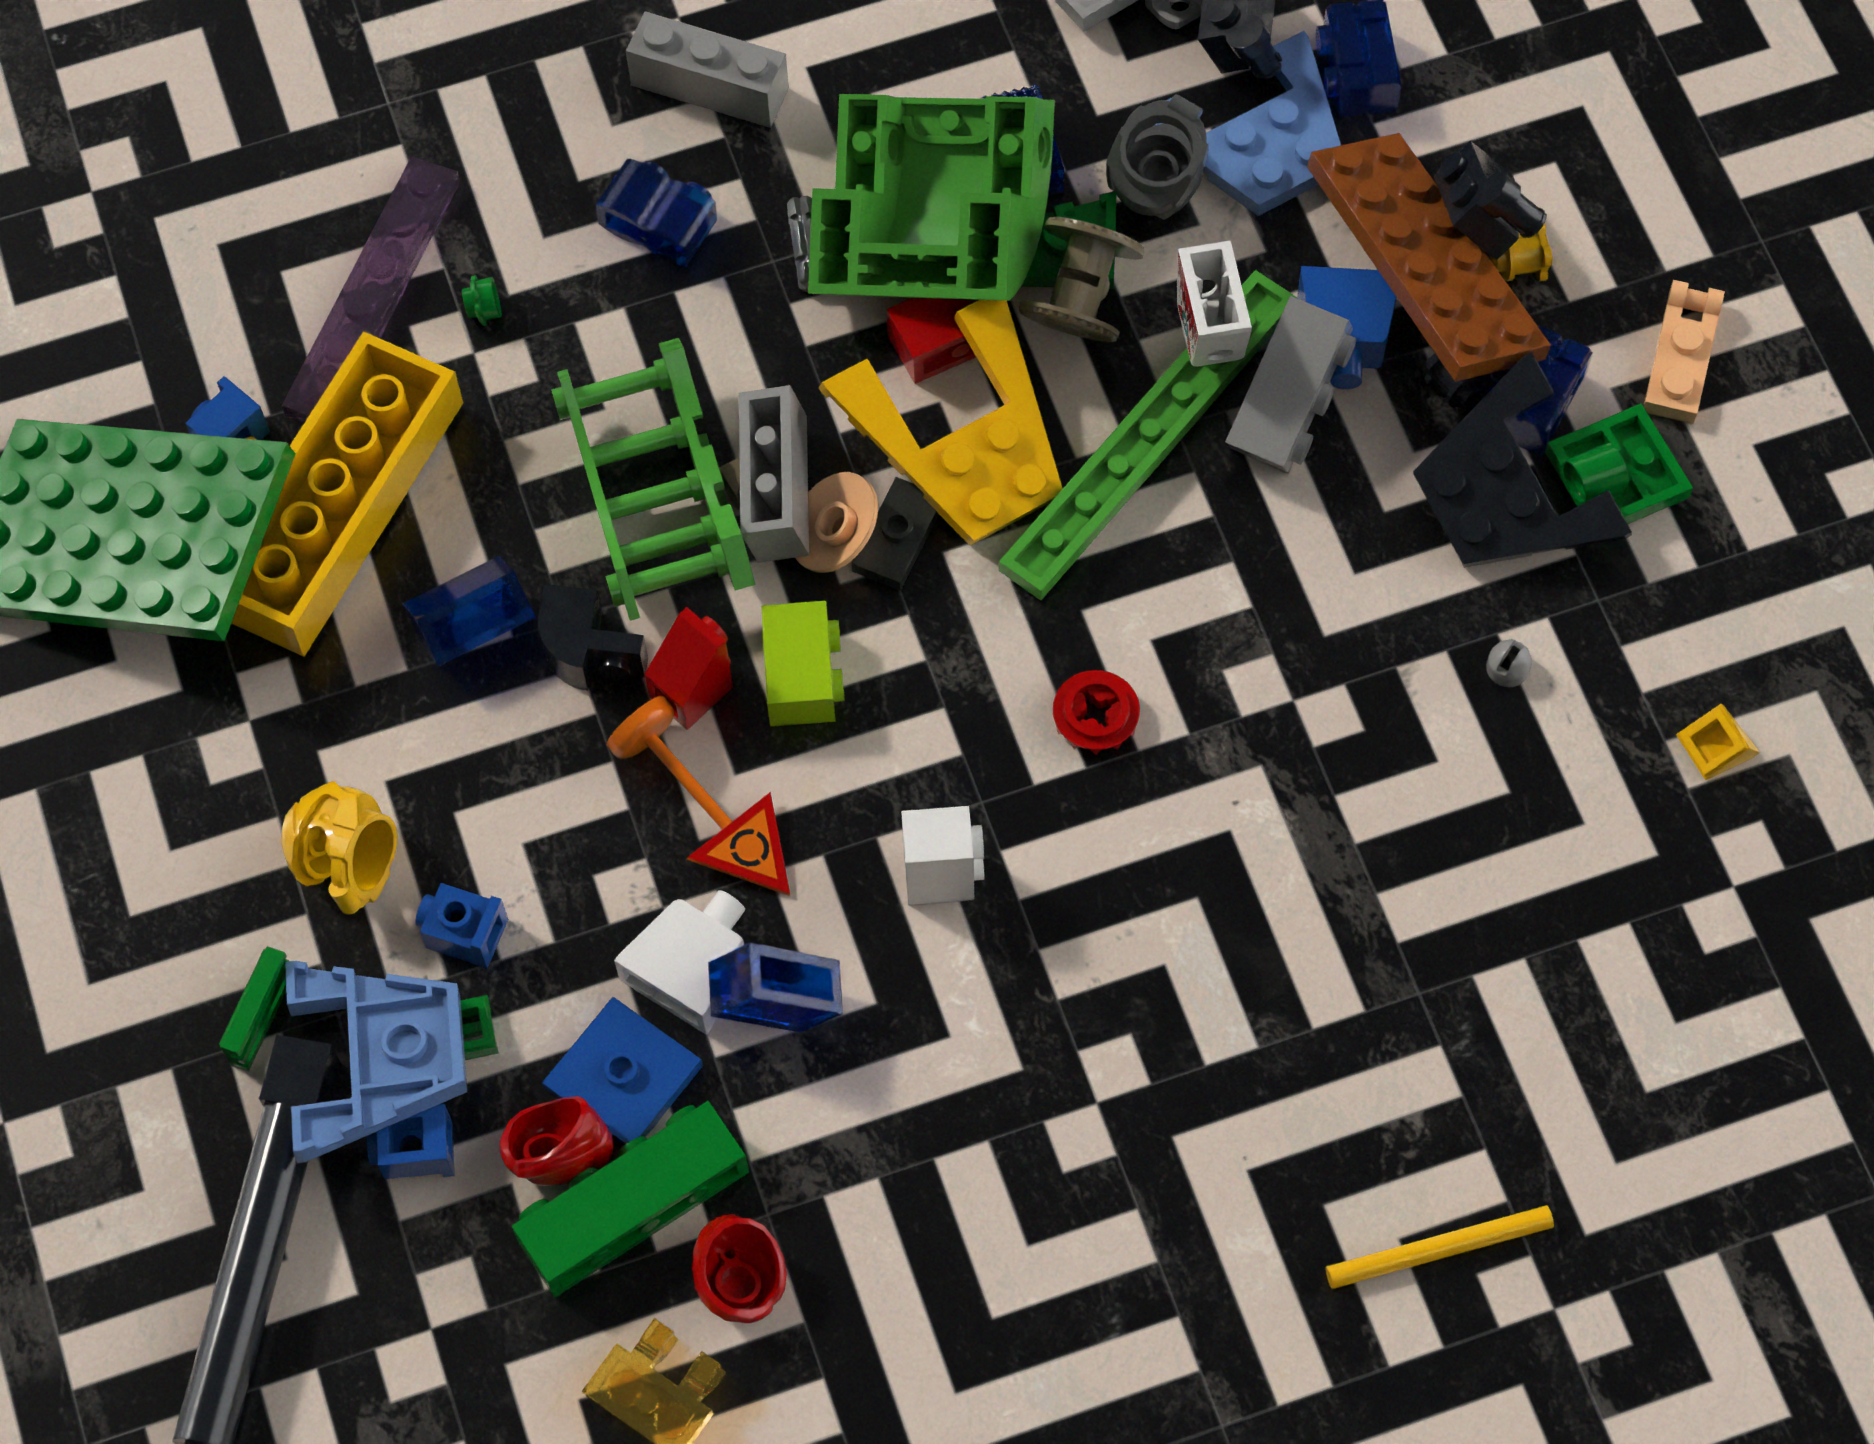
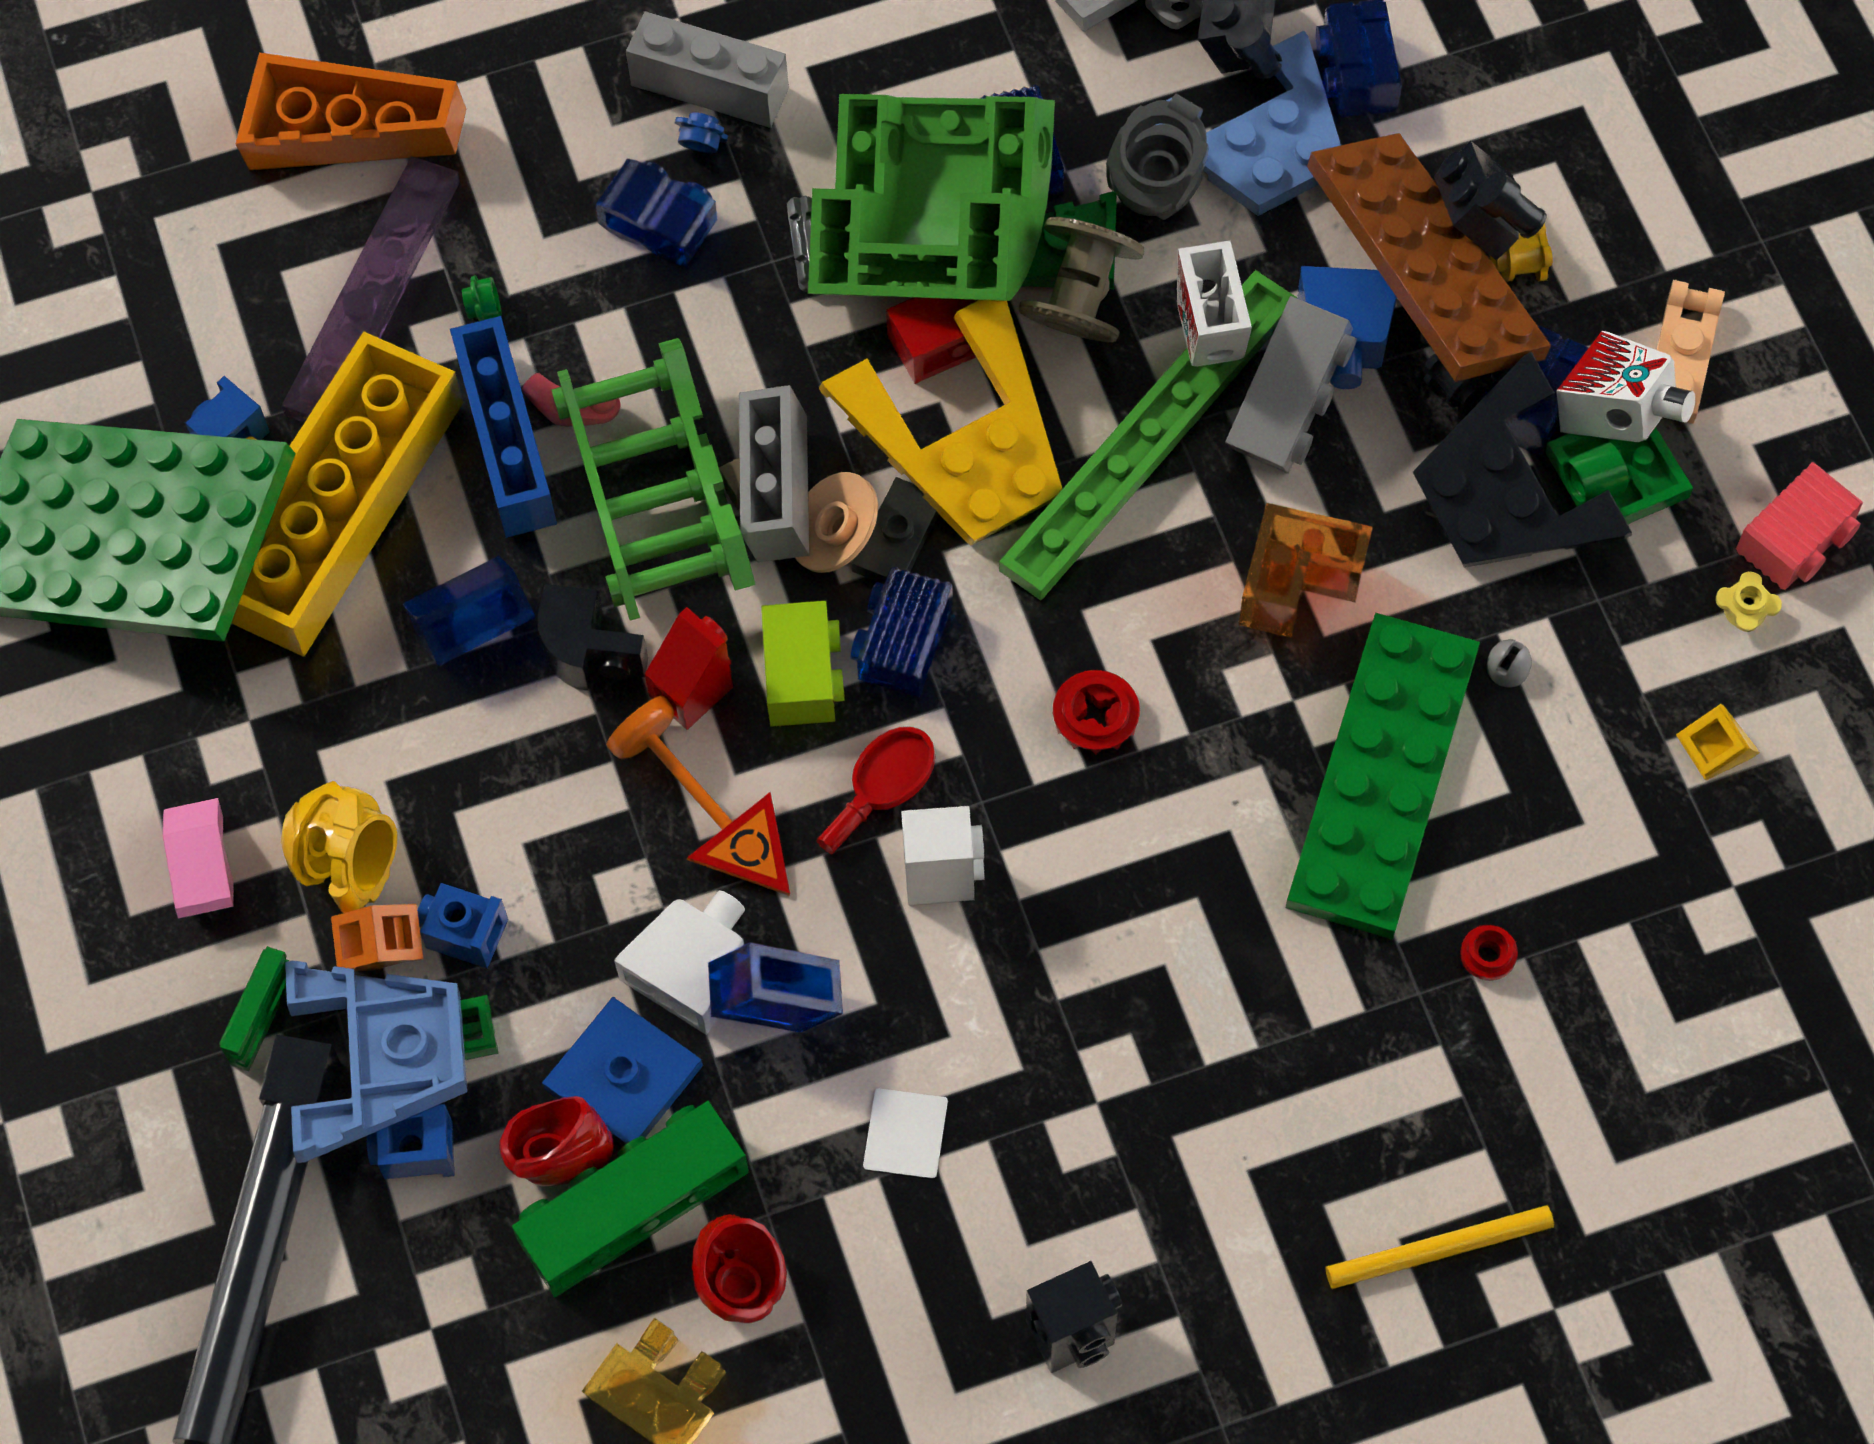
none -> bright pink slope [163,798,234,918]
none -> orange wedge [235,52,467,170]
none -> orange brick [331,904,423,971]
none -> blue brick [450,316,557,538]
none -> coral arm [522,373,621,427]
none -> blue plate [675,112,728,153]
none -> red piece [816,727,936,854]
none -> clear blue brick [850,567,953,697]
none -> white sticker [863,1088,948,1178]
none -> black brick [1026,1261,1122,1373]
none -> clear orange brick [1239,503,1373,637]
none -> green plate [1285,612,1480,939]
none -> red plate [1460,925,1518,981]
none -> white torso [1557,331,1695,442]
none -> light yellow plate [1716,572,1782,632]
none -> coral brick [1736,462,1863,590]

